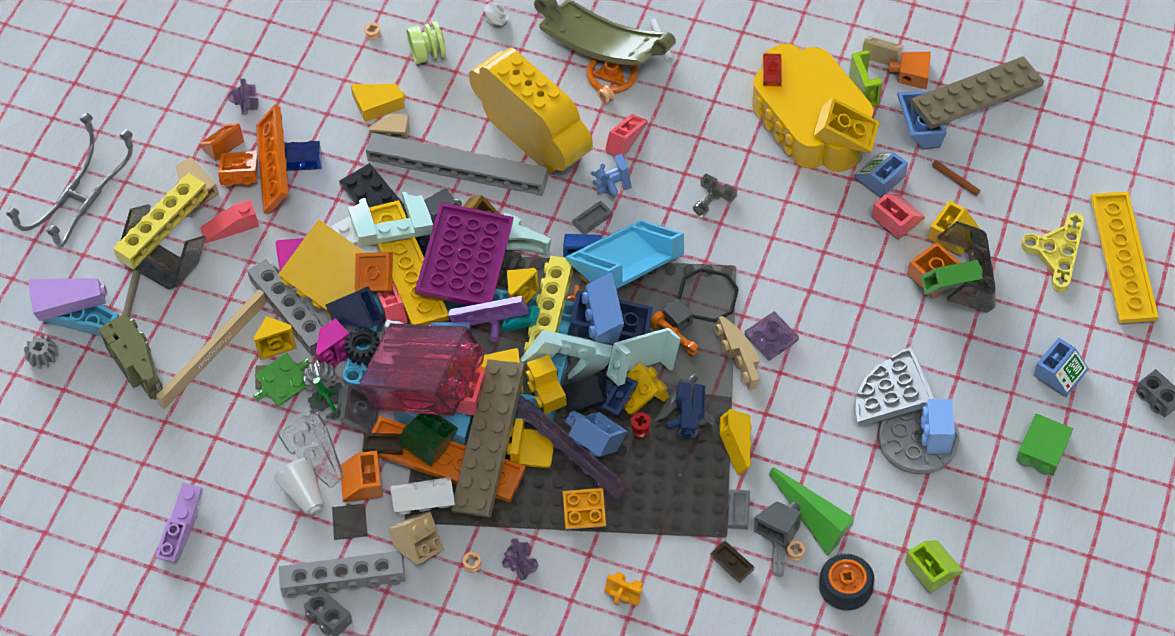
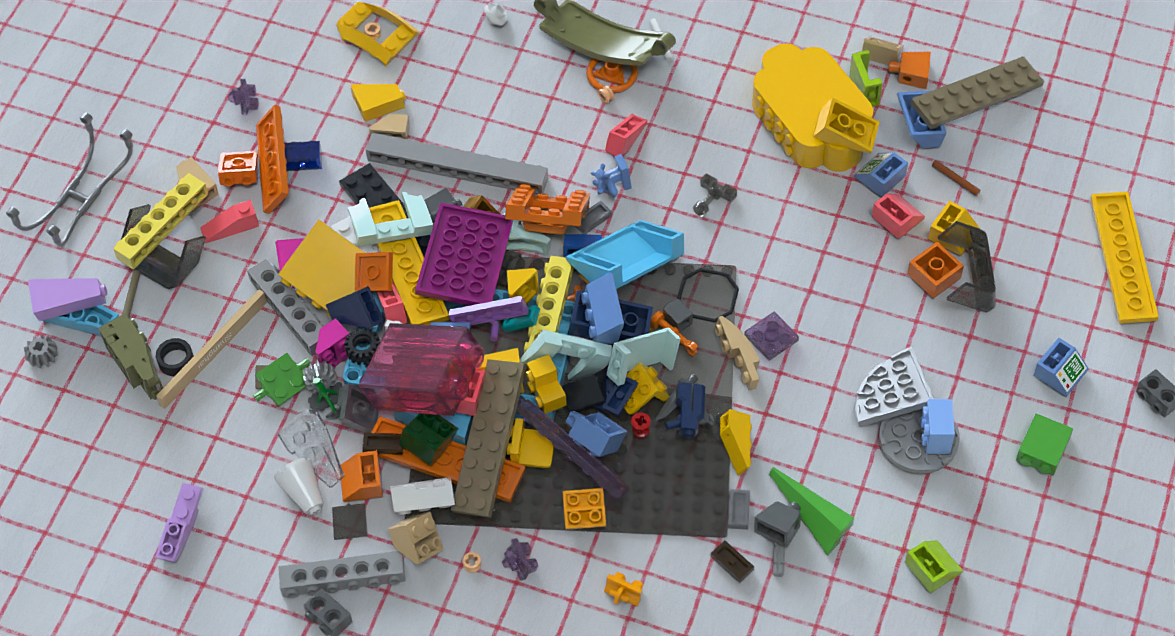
orange slope [199,123,244,161] -> none
yellow slope [253,316,297,361] -> none
yellowish green wheel [406,21,446,64] -> none
yellow brick [469,48,593,173] -> none
clear red plate [763,53,782,86] -> none
light nougat bush [786,540,805,561] -> none
wheel [819,553,875,611] -> none
bright green brick [921,260,983,295] -> none
light yellow beam [1021,213,1084,292] -> none
none -> black tyre [155,338,194,376]
none -> yellow wedge [336,1,419,67]
none -> orange piece [505,184,590,234]

